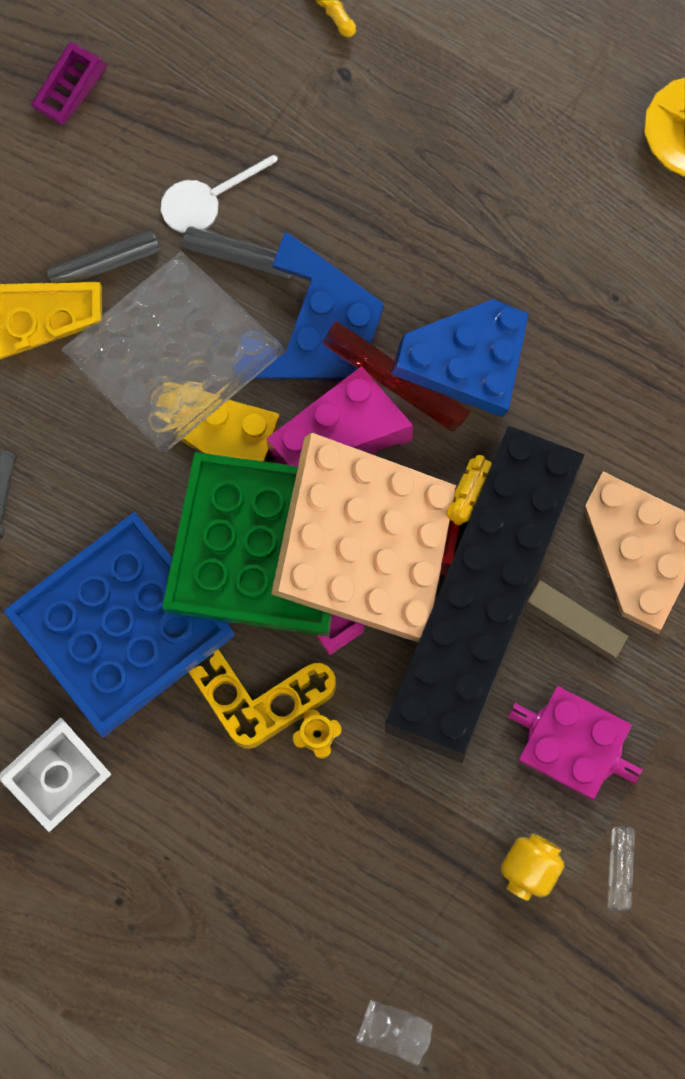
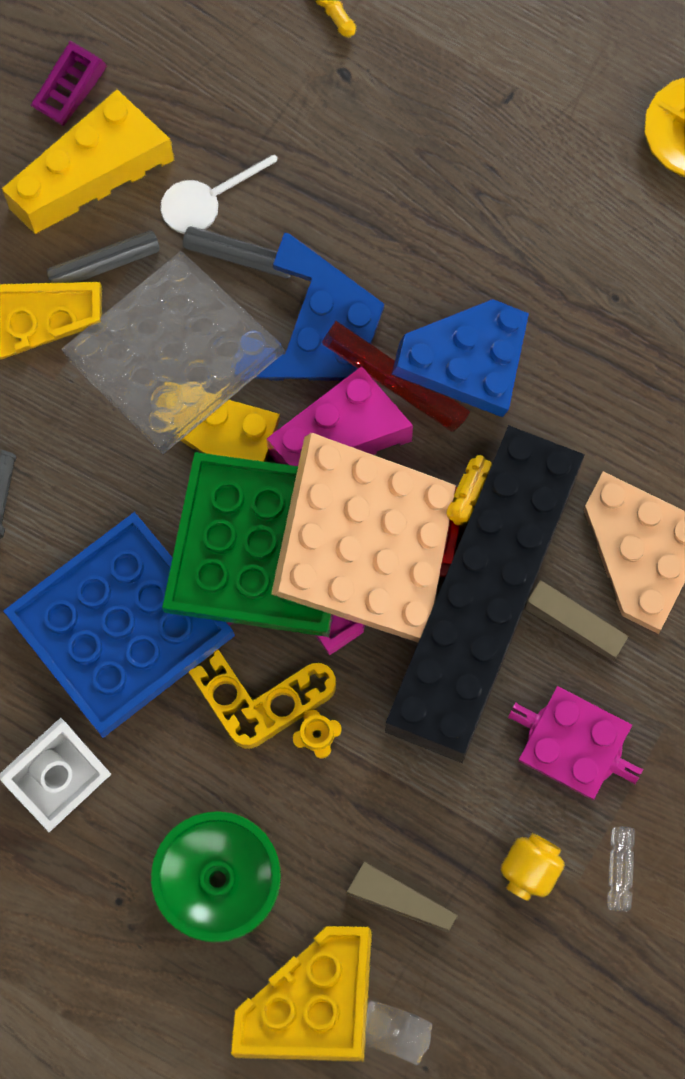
none -> yellow wedge [2,89,174,234]
none -> green dish [151,811,281,943]
none -> yellow plate [231,926,372,1061]
none -> dark tan piece [347,862,458,933]

